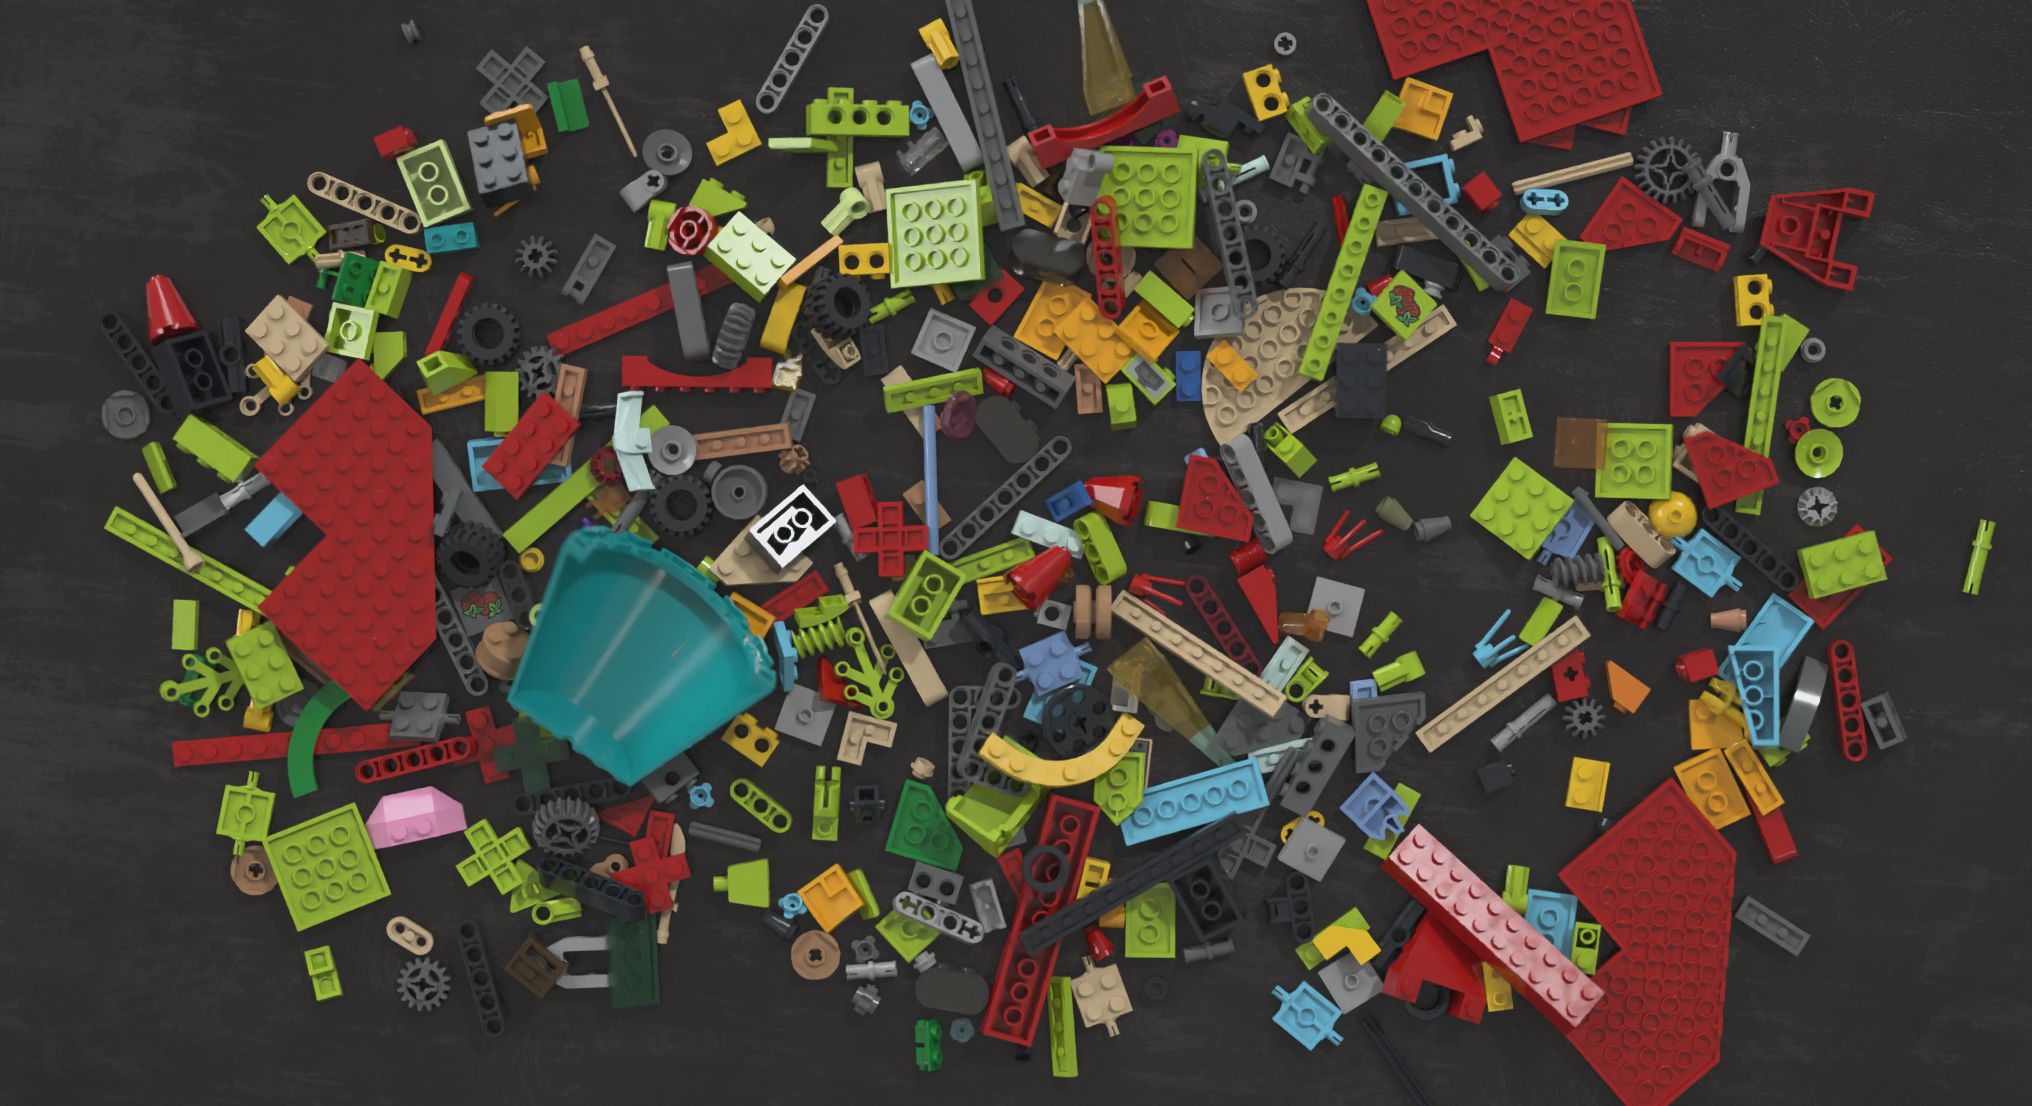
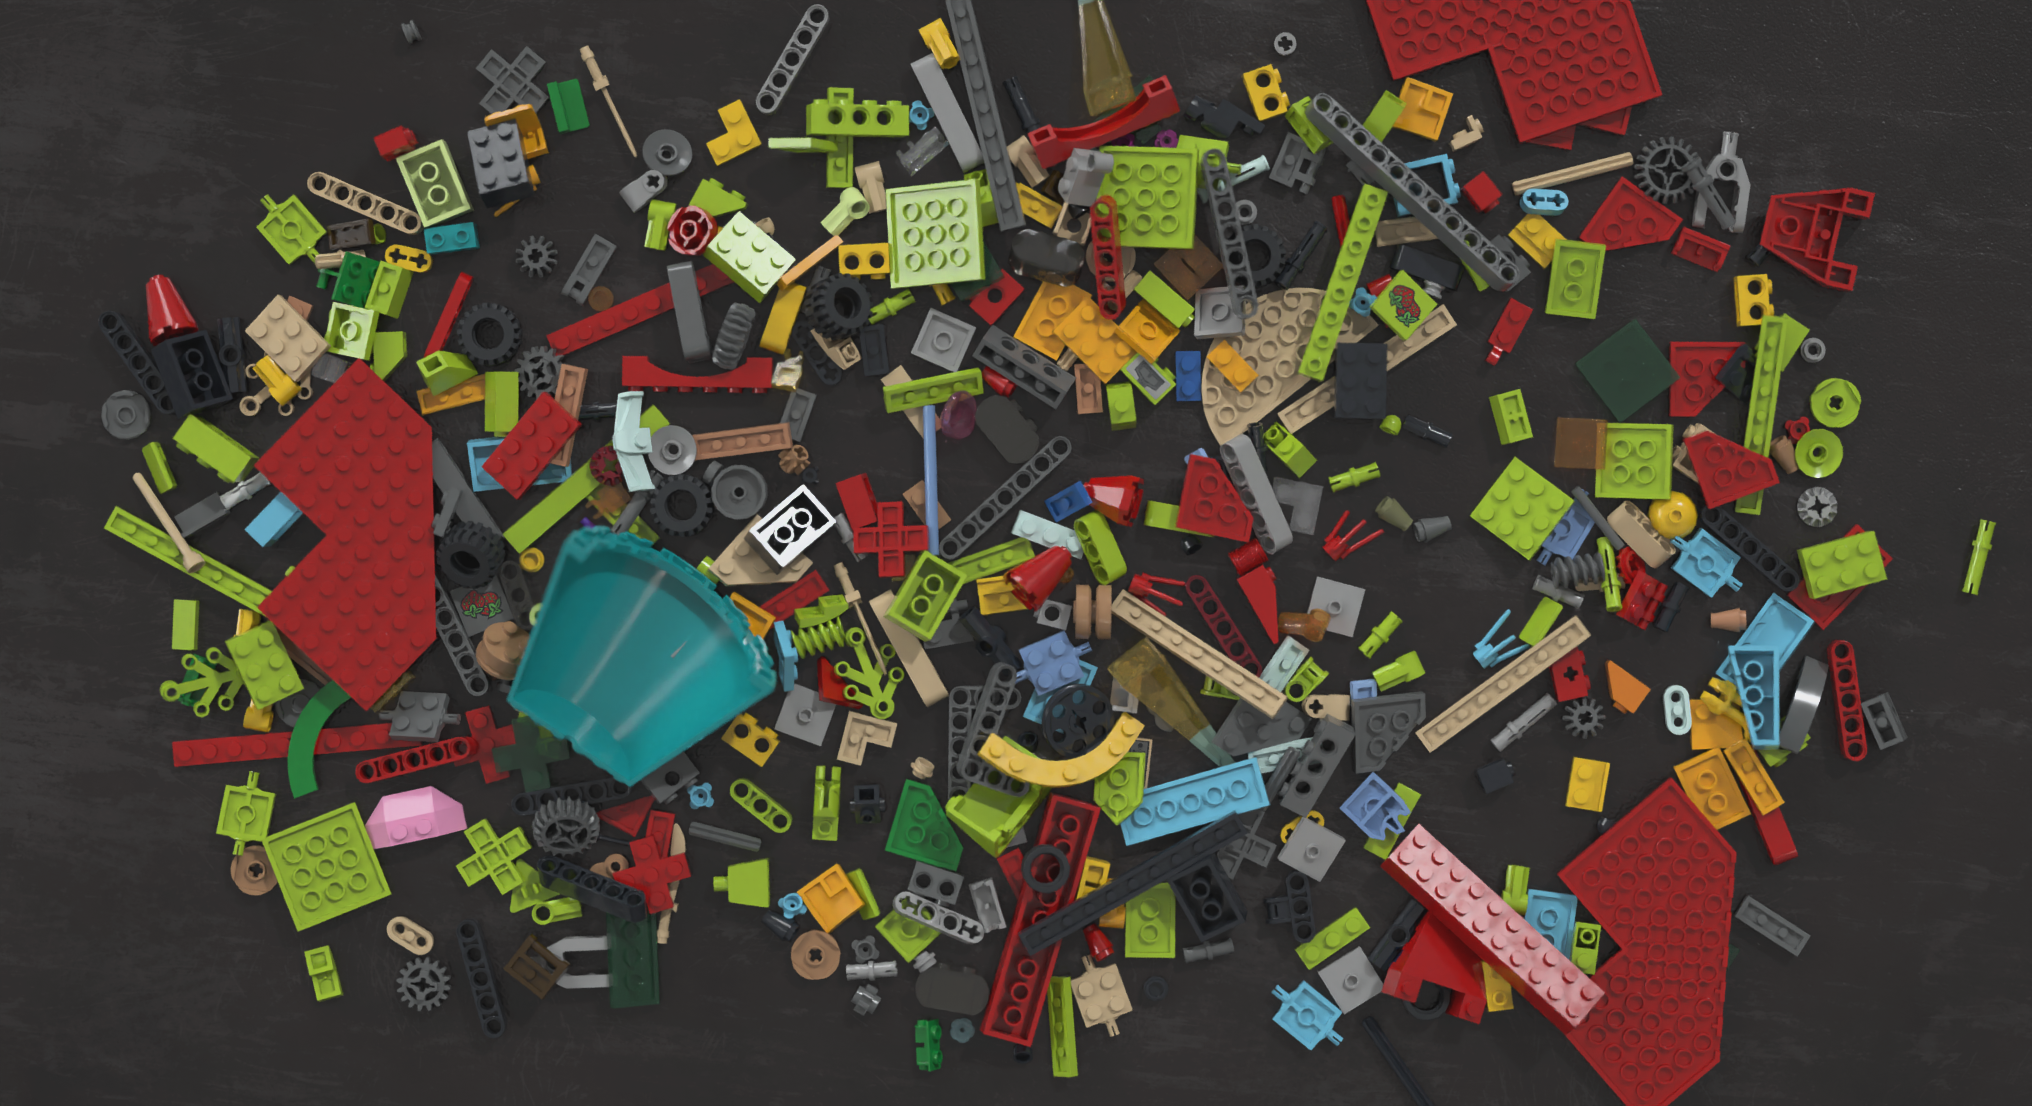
yellow tile [1312,926,1382,966] -> none
red brick [1675,648,1720,682] -> none
none -> clear orange plate [588,286,614,311]
none -> clear green plate [1575,319,1680,423]
none -> light aqua plate [1663,685,1692,735]
none -> medium nougat cone [1769,435,1799,474]

